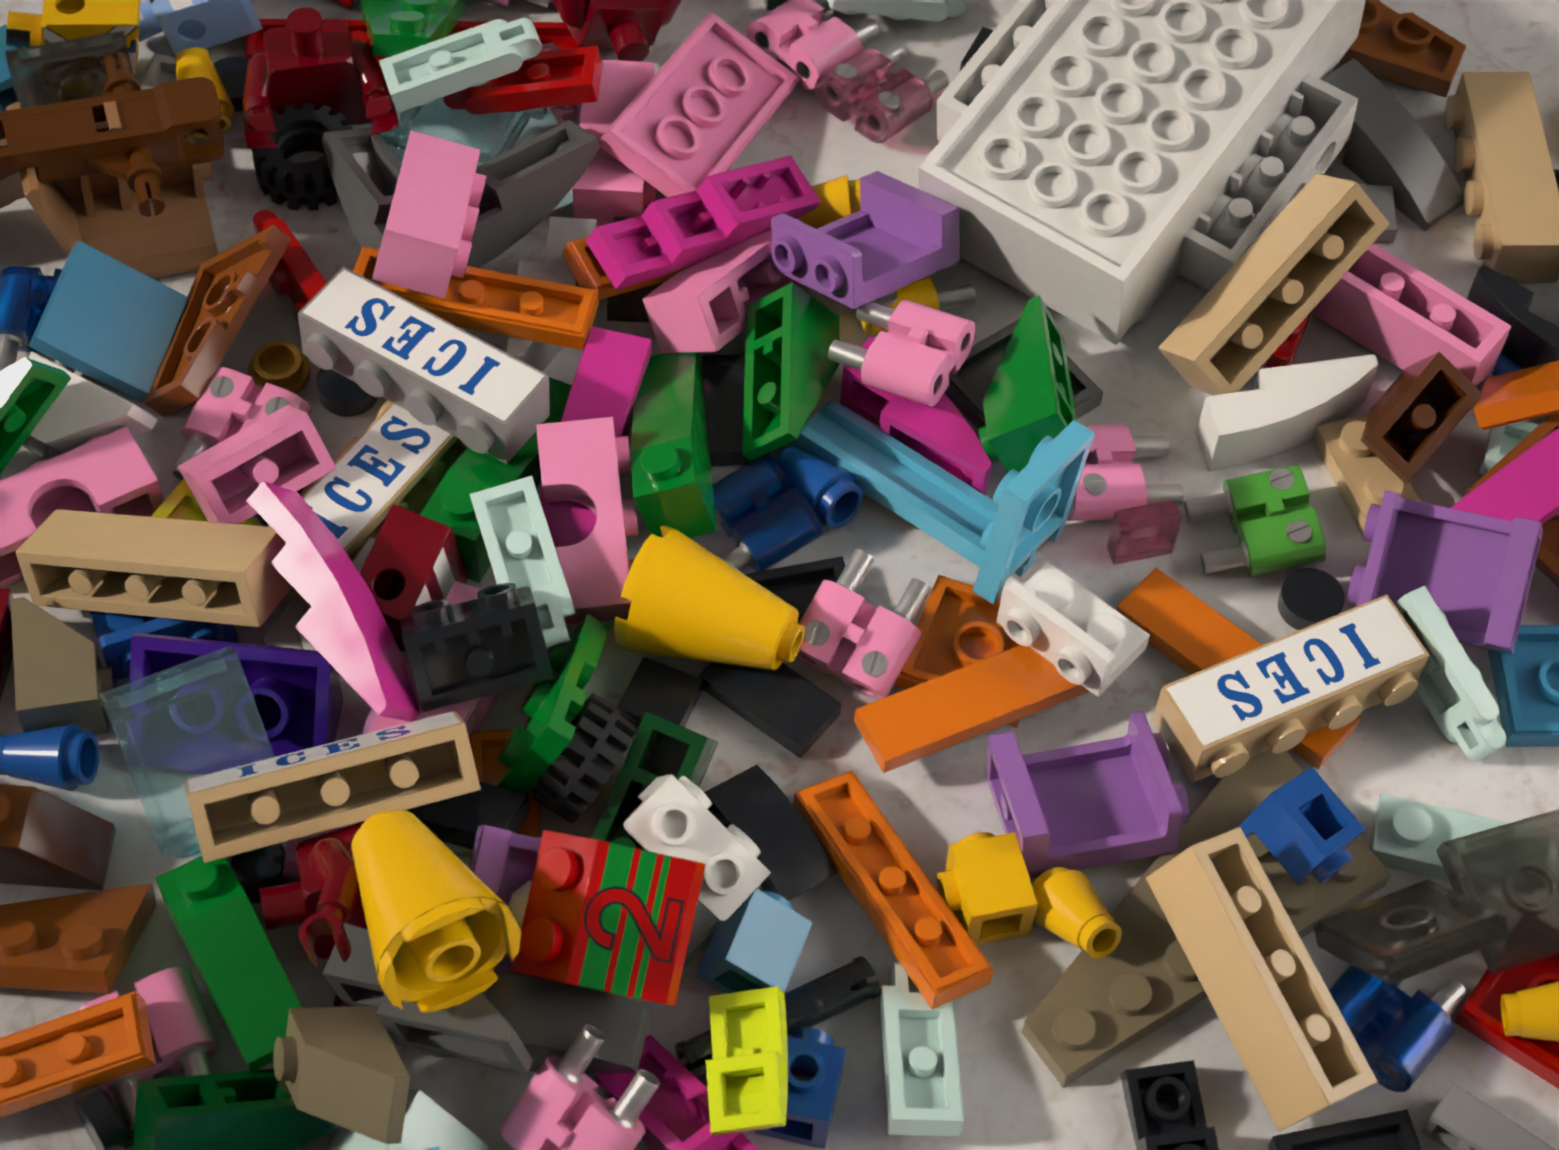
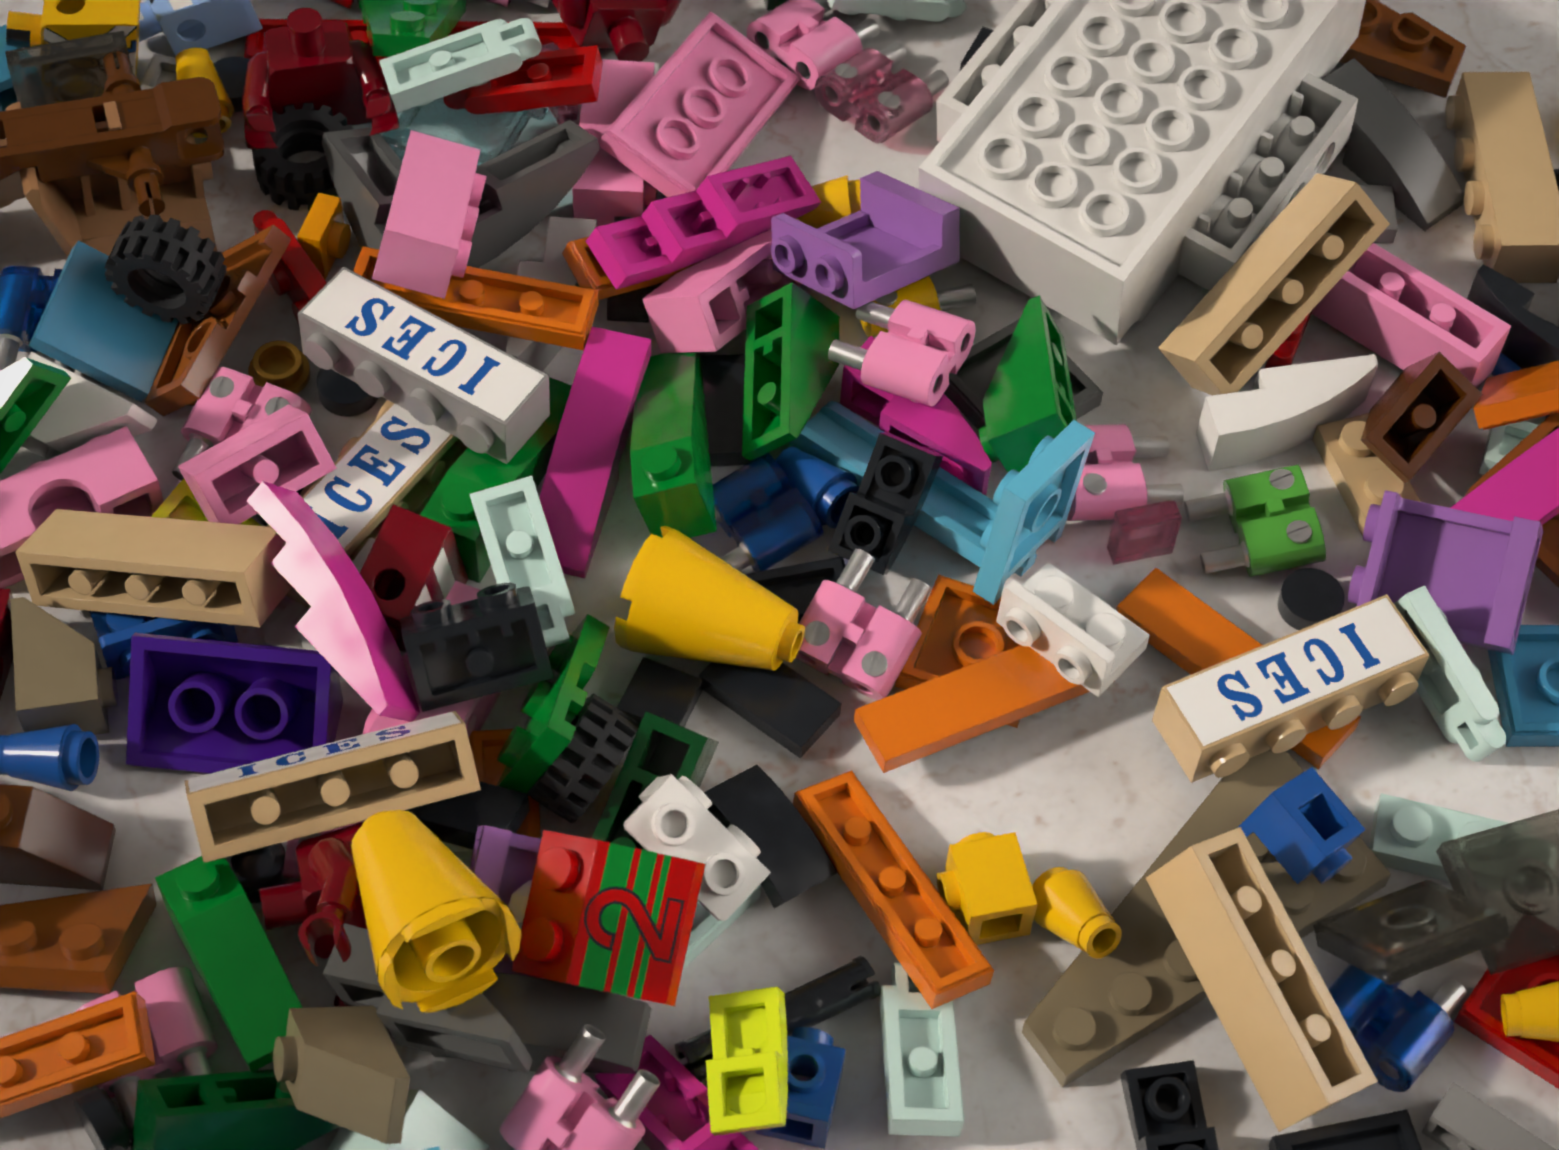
clear light blue panel [99,646,275,858] -> none
bright pink arch [536,417,638,625] -> none
dark azure brick [695,888,813,994] -> none
medium lavender panel [986,711,1189,879] -> none
none -> black tyre [105,215,227,324]
none -> light orange plate [297,192,351,280]
none -> black slope [828,432,943,575]

